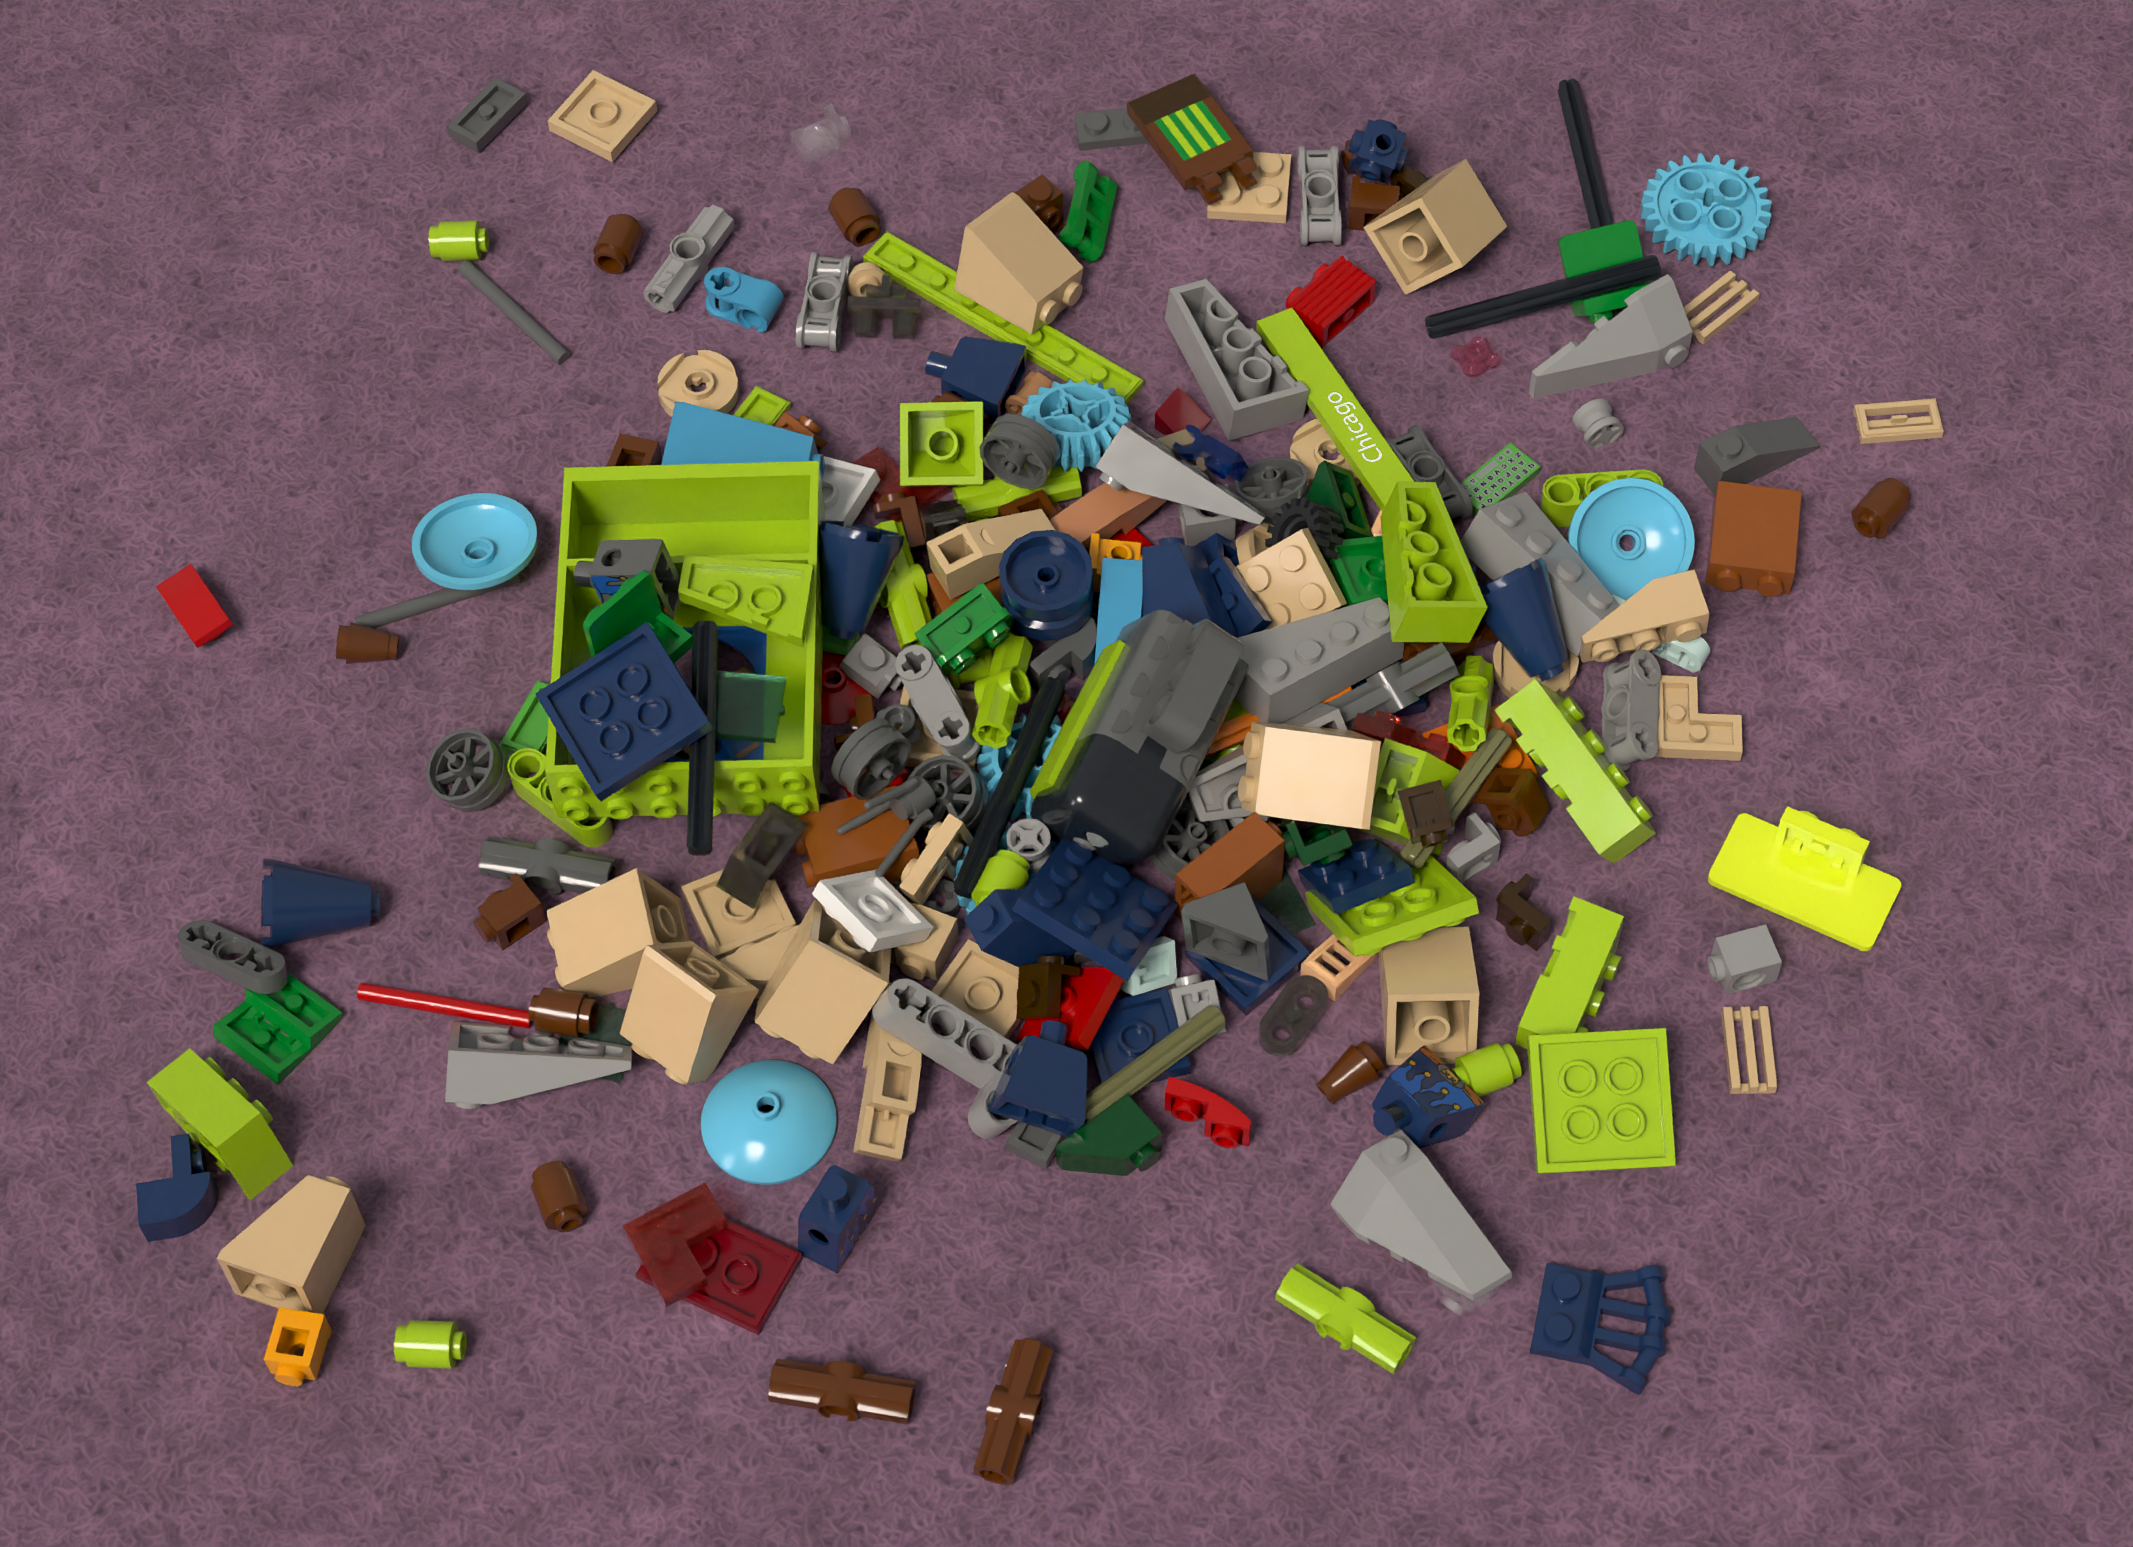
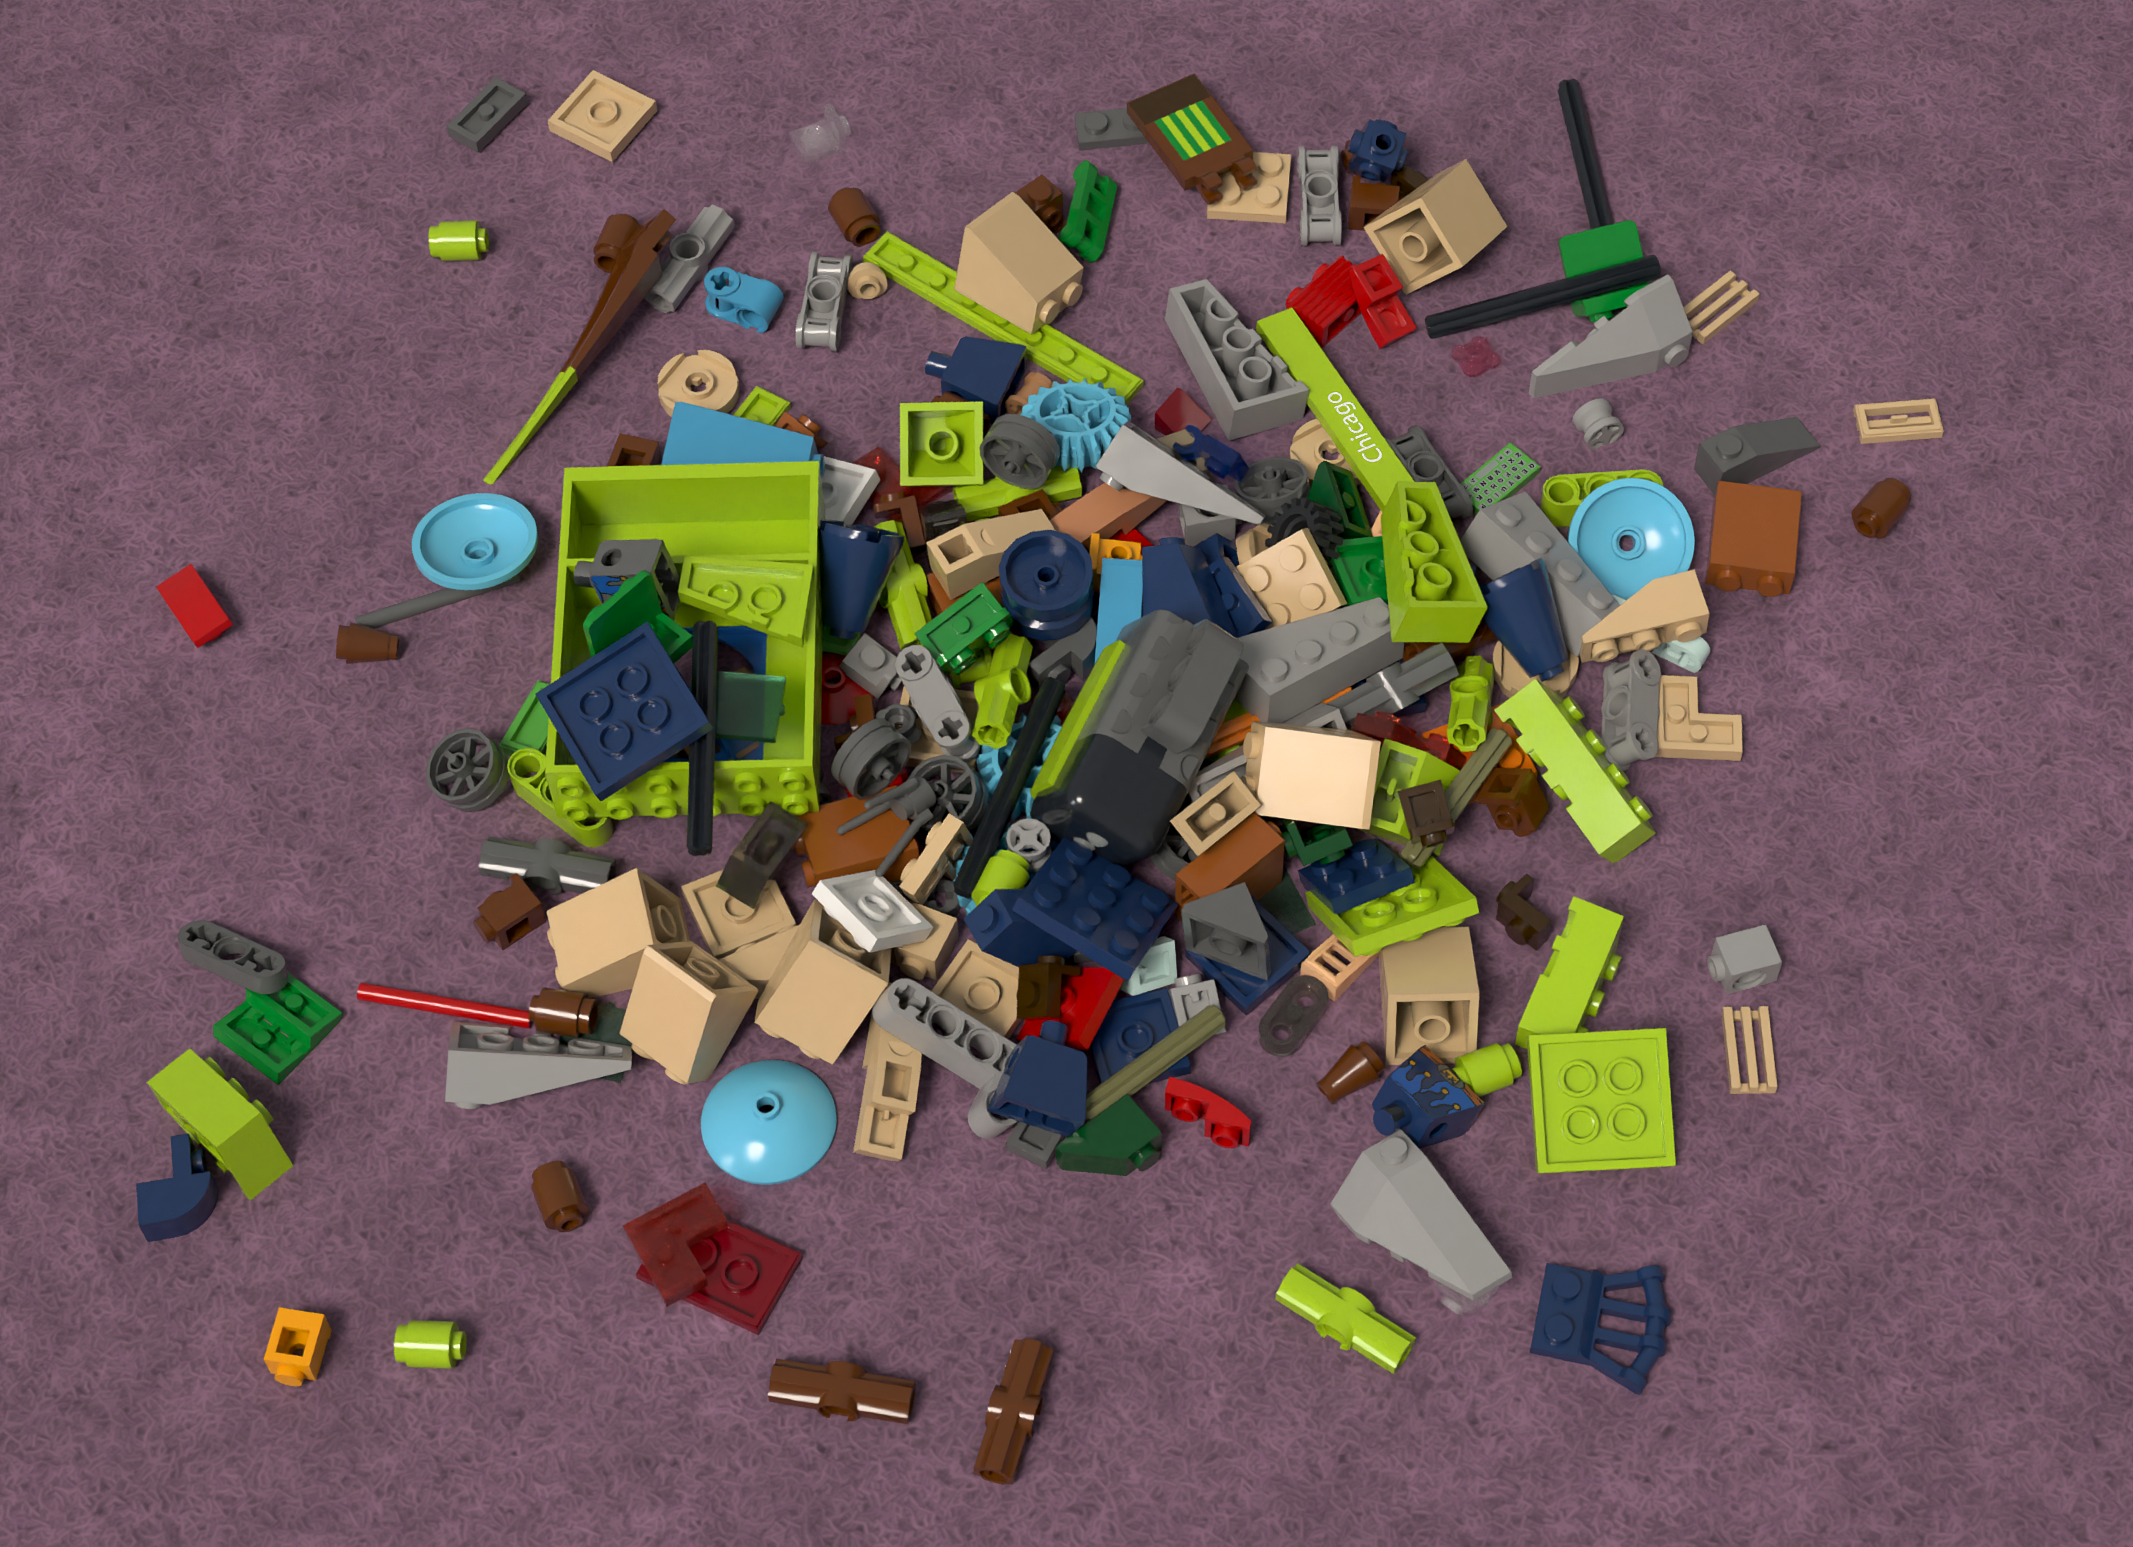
tan slope [217,1175,366,1314] -> none
dark blue cone [261,859,380,947] -> none
dark grey bar [458,260,571,365] -> none
dark blue torso [798,1165,882,1274] -> none
clear smoke hips [848,274,924,339] -> none
light grey bracket [1446,812,1501,884] -> none
medium azure gear [1641,153,1772,266] -> none
neon yellow bracket [1708,806,1901,952] -> none
none -> reddish brown plate [483,209,676,484]
none -> tan slope [1170,771,1261,856]
none -> red slope [1349,254,1417,349]

